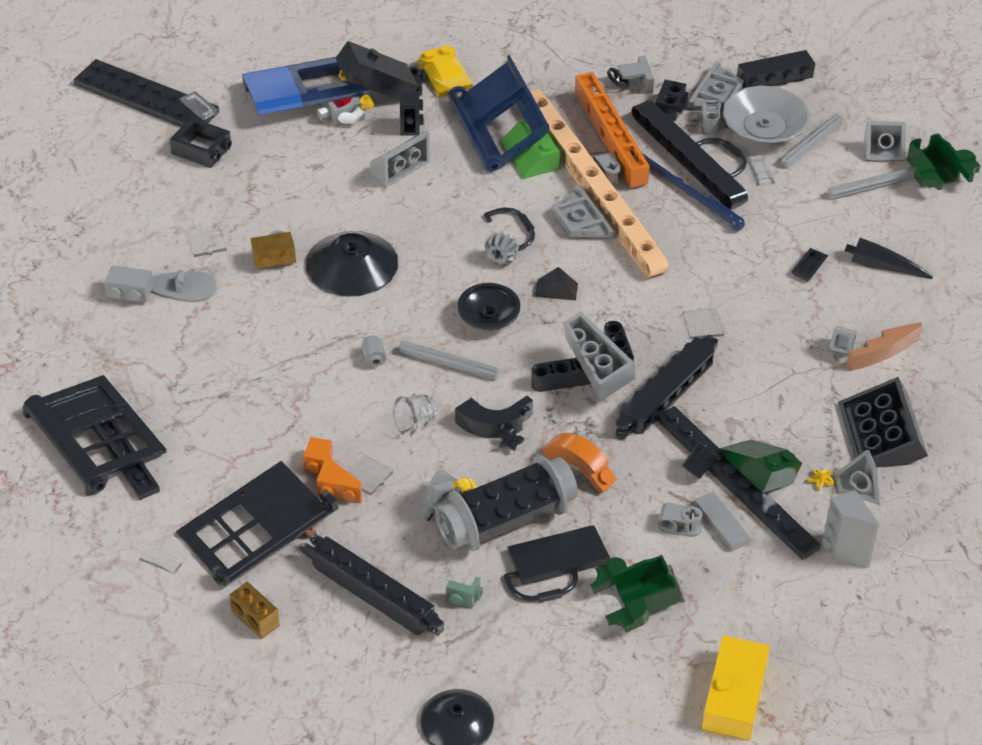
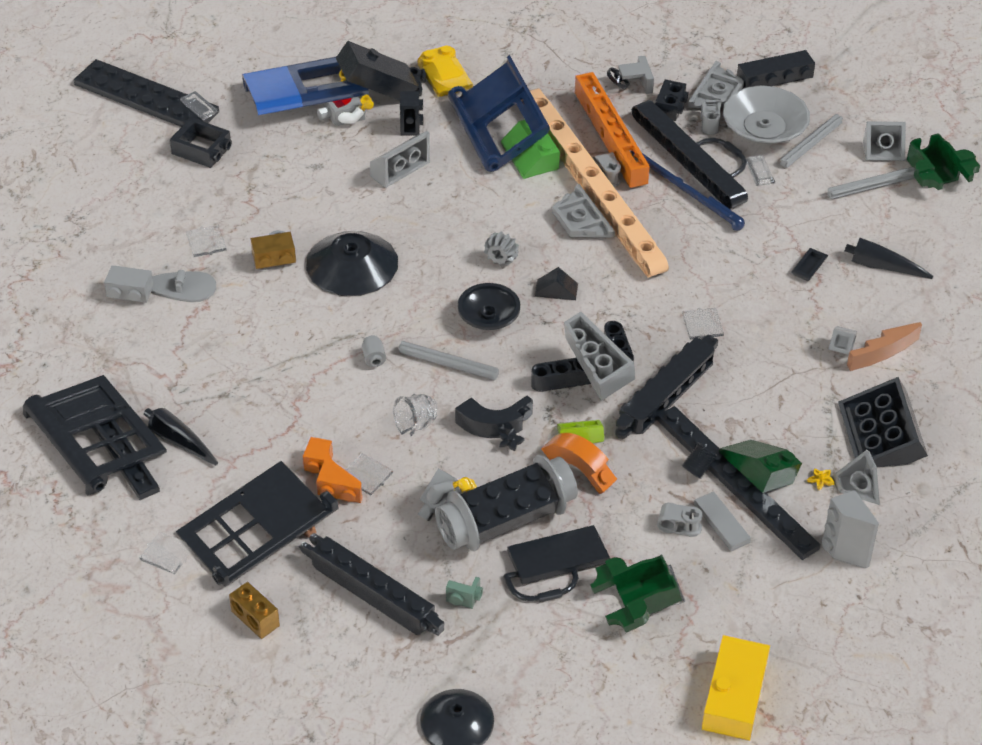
black piece [484,207,535,251] -> none
none -> black piece [143,408,218,466]
none -> lime slope [557,420,604,443]

